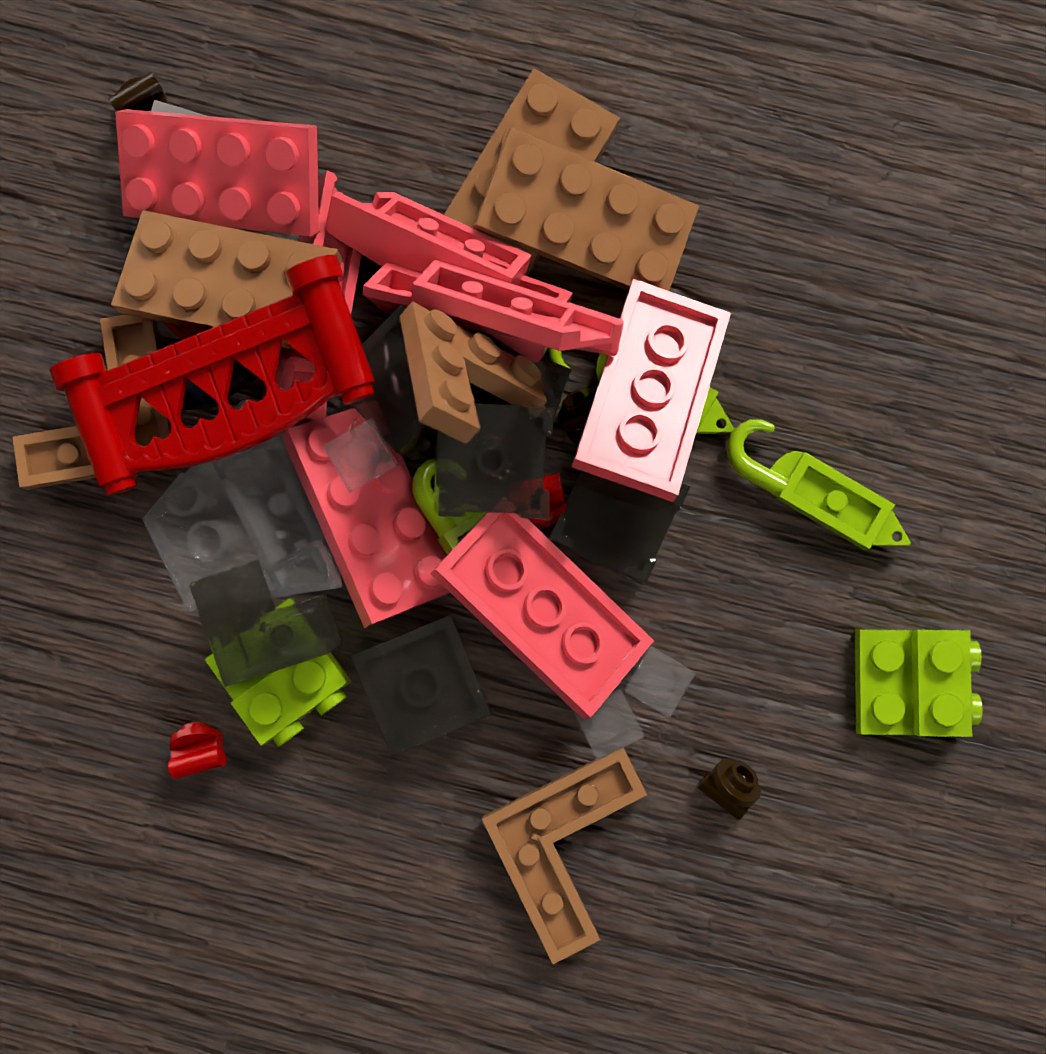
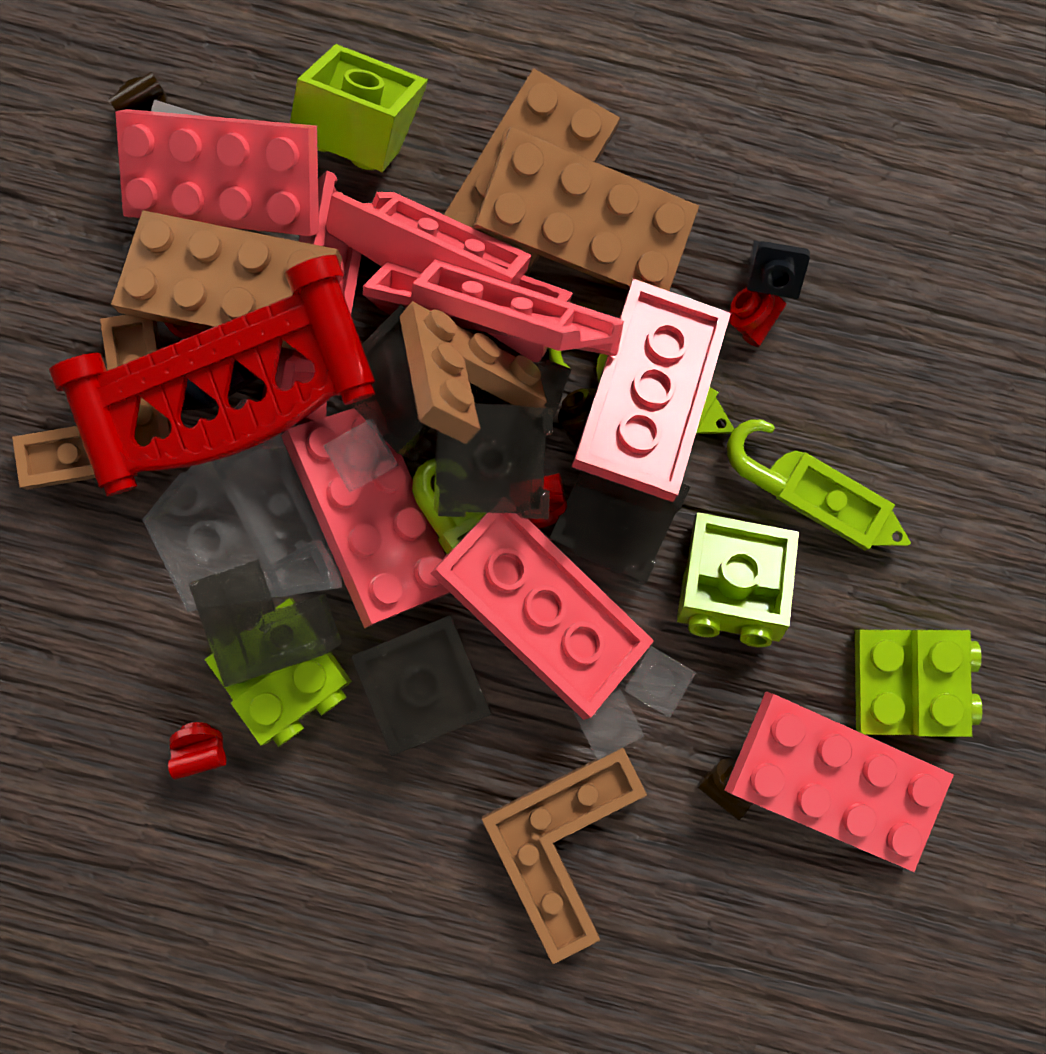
none -> lime slope [290,44,428,172]
none -> plate [677,512,799,647]
none -> coral plate [725,692,954,872]
none -> red plate [729,288,786,347]
none -> black bracket [747,240,810,299]

